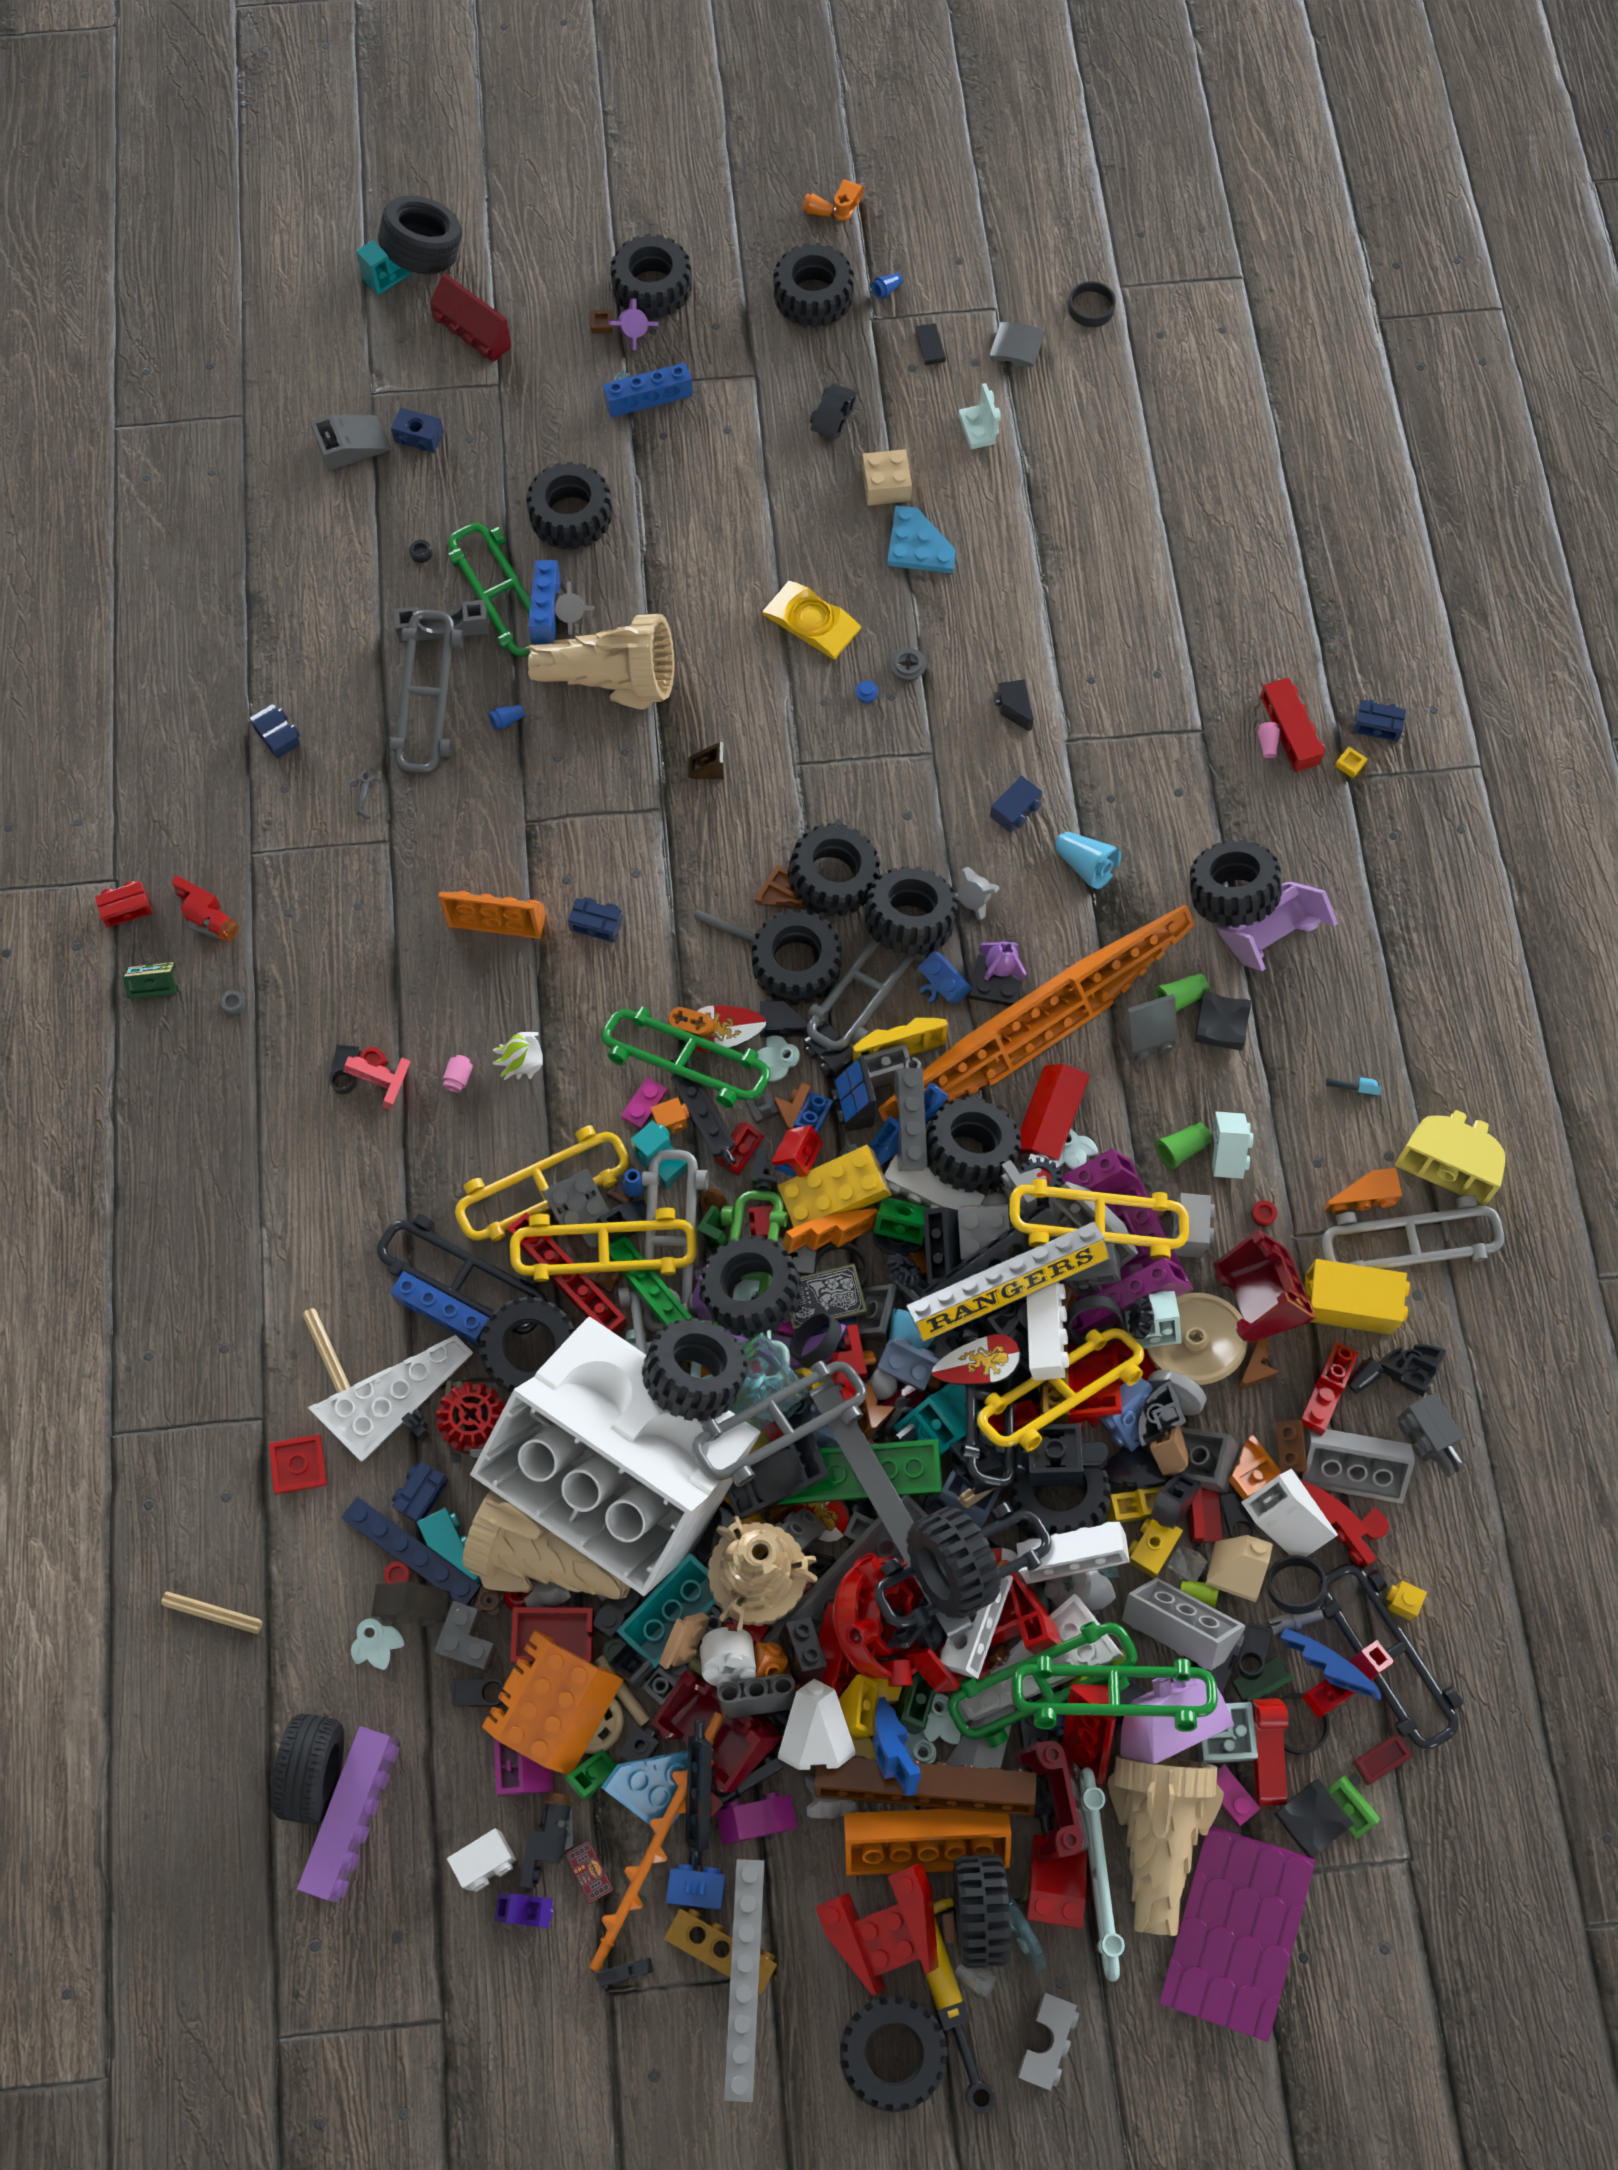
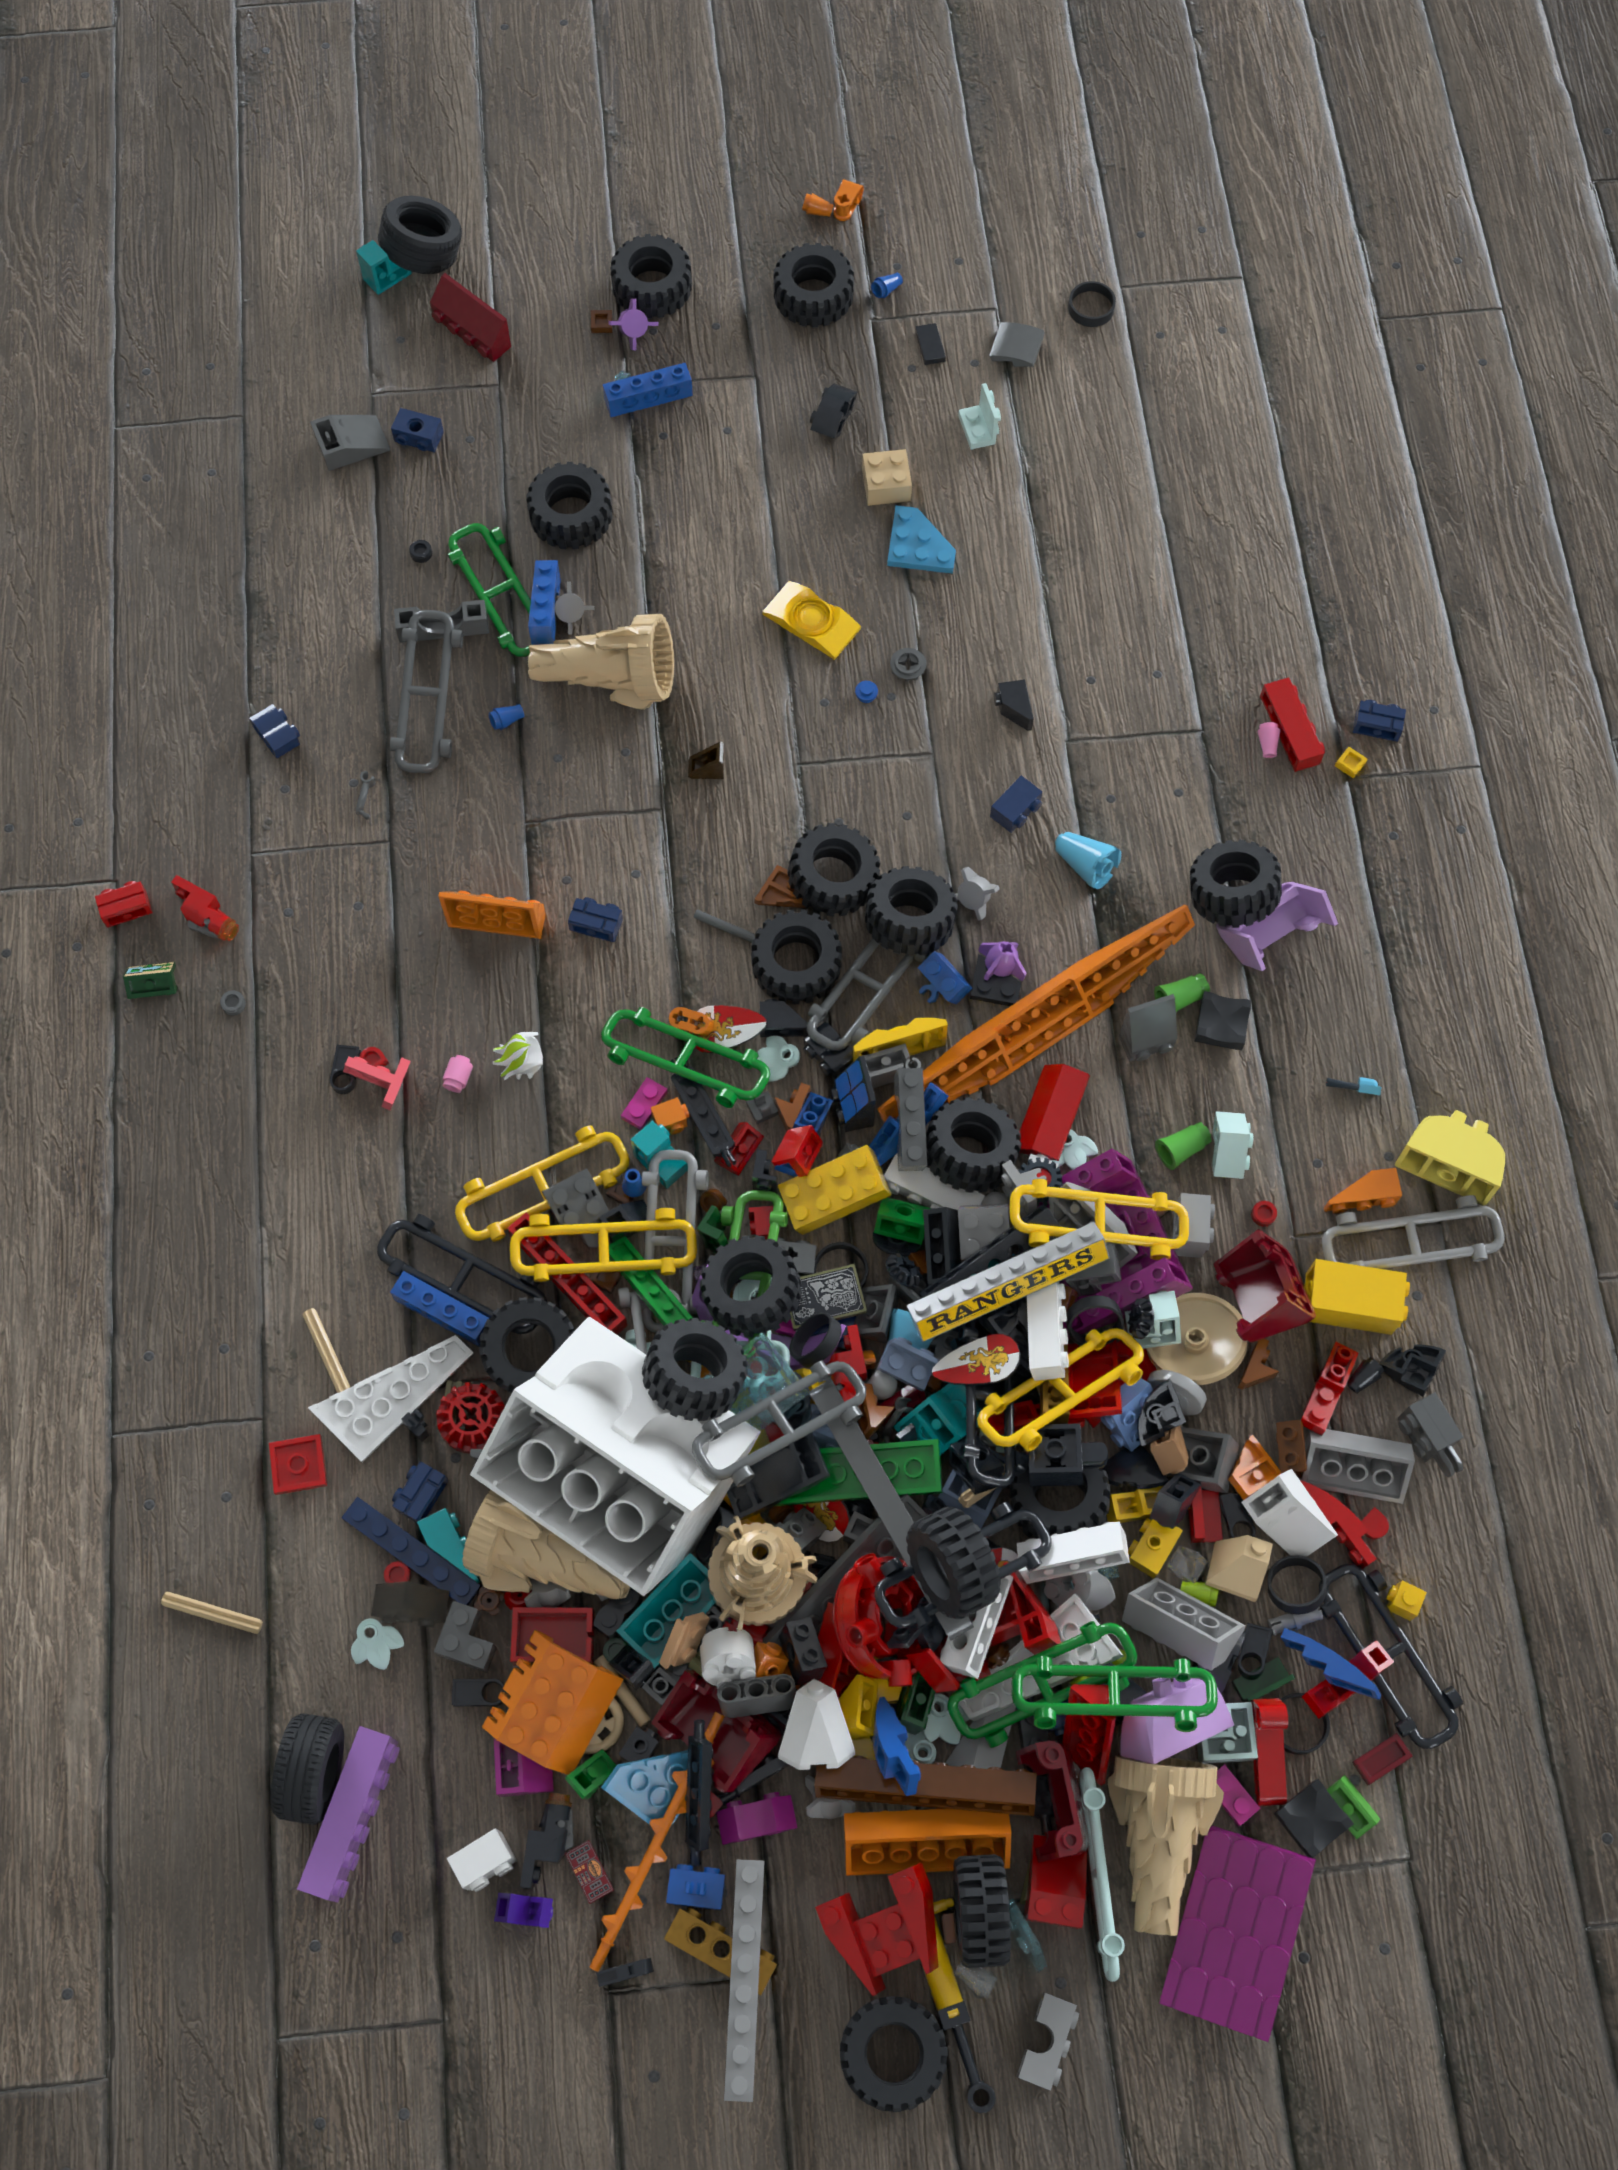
orange slope [782,1208,878,1254] -> none

